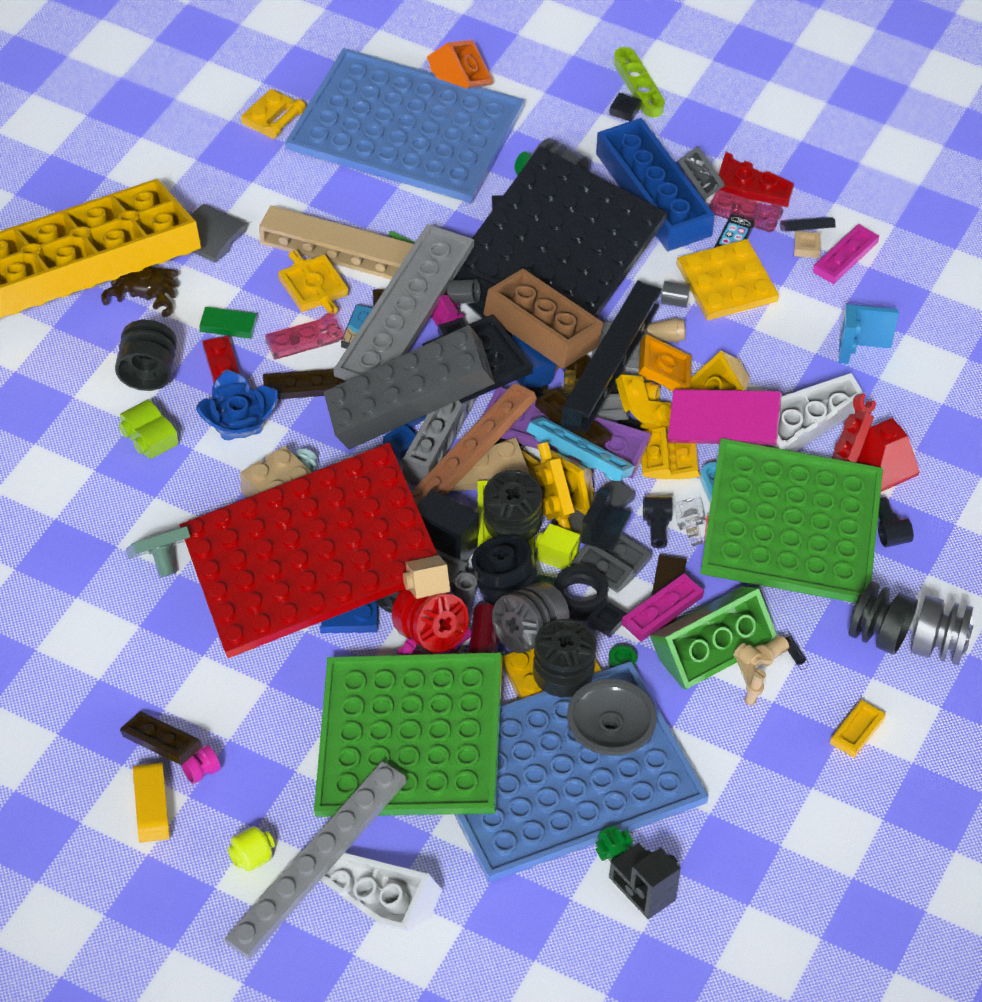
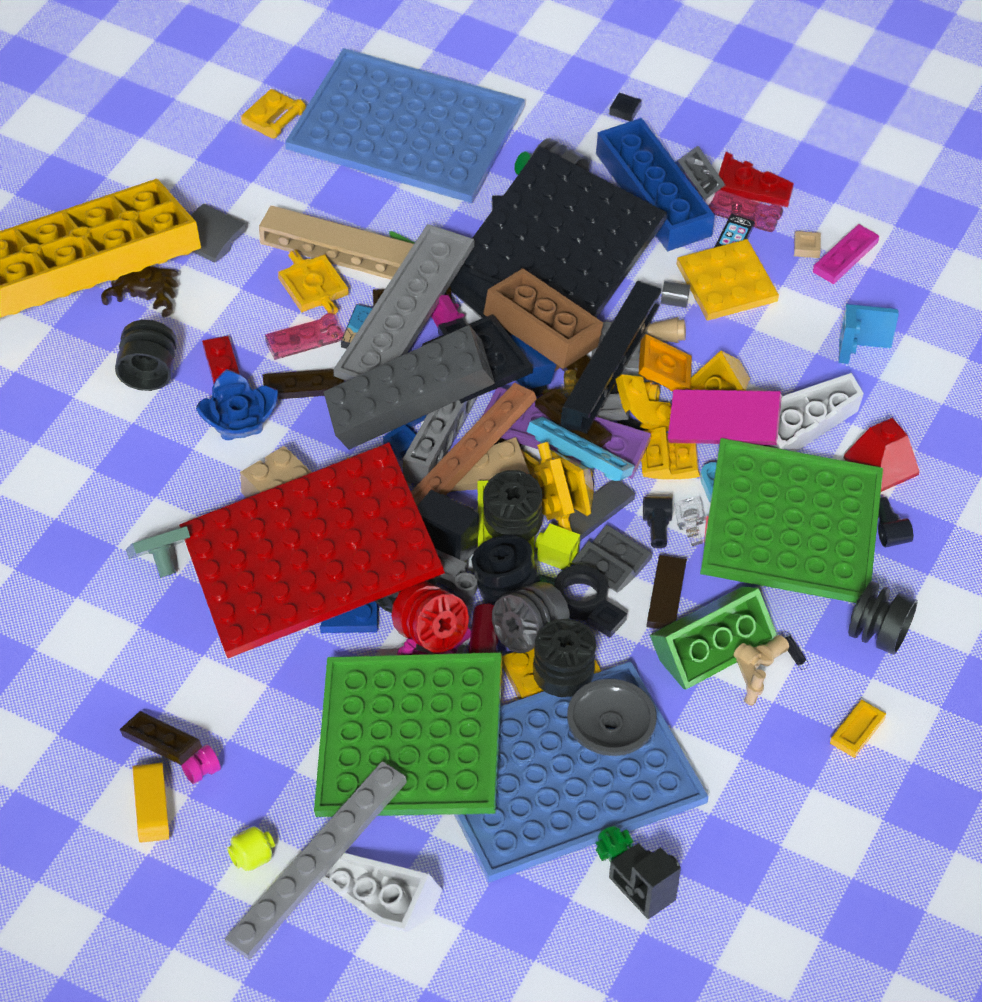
lime brick [119,399,178,459] -> none
green tile [199,307,257,339] -> none
light aqua plate [294,449,317,471] -> none
tan brick [403,555,450,599] -> none
orange slope [426,40,494,89] -> none
dark grey beam [447,279,481,304] -> none
black panel [581,487,631,551] -> none
green tile [608,645,637,668] -> none
lime beam [613,47,665,118] -> none
dark pink plate [621,573,704,642] -> none
black tile [780,217,836,232] -> none
red plate [832,393,876,463] -> none
flat silver wheel [911,595,974,665] -> none

